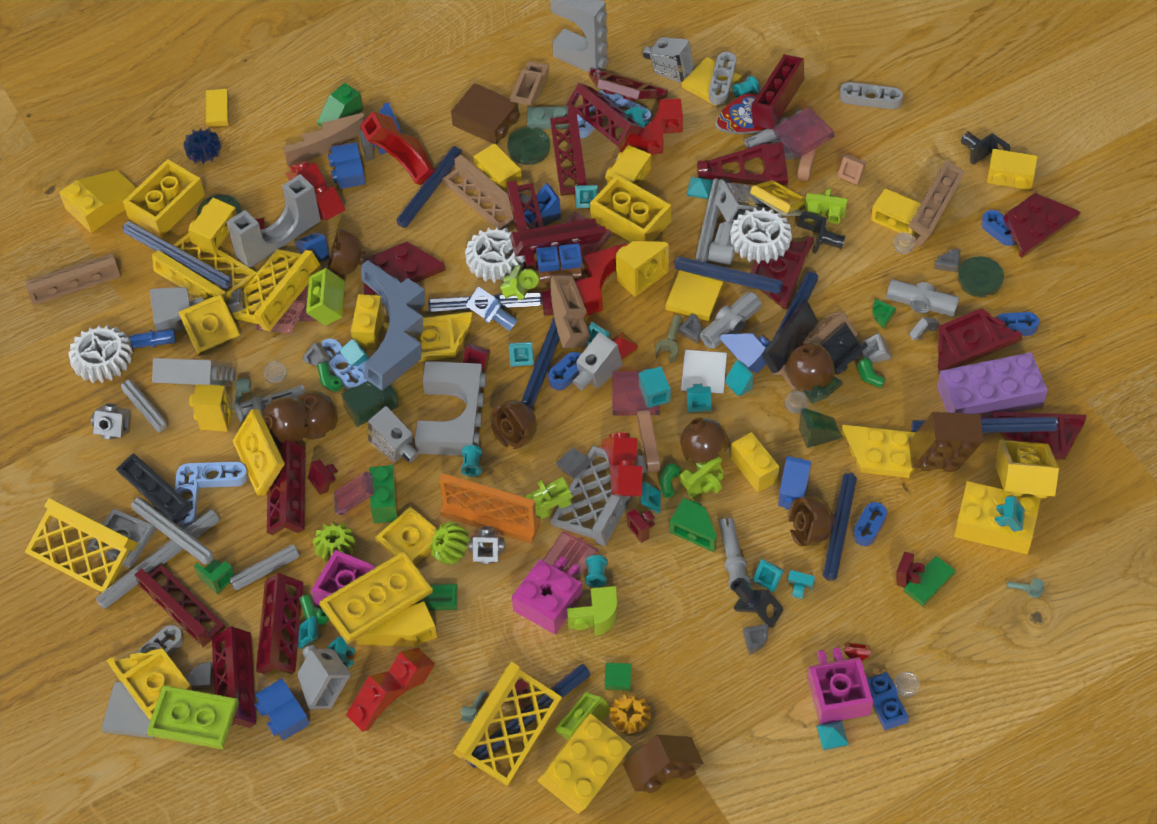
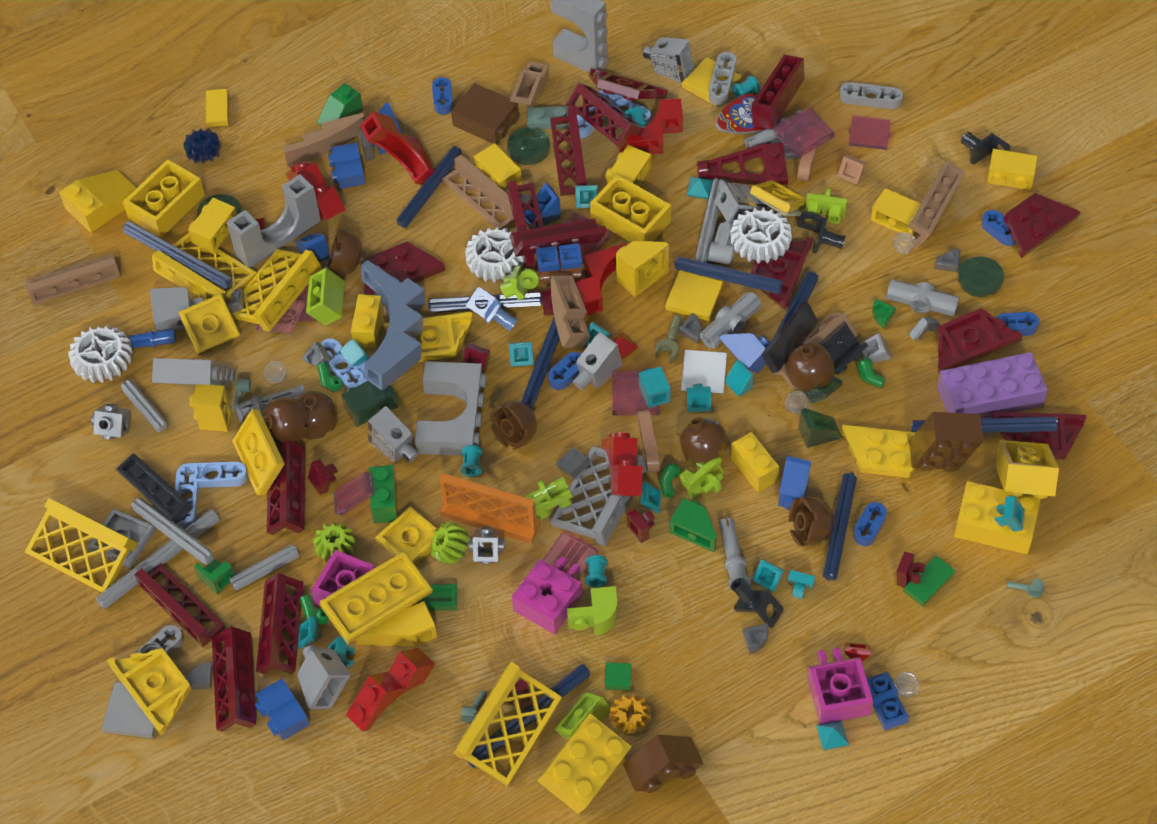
lime tile [147,685,239,750] -> none
none -> blue beam [432,77,453,115]
none -> clear pink piece [848,116,891,150]

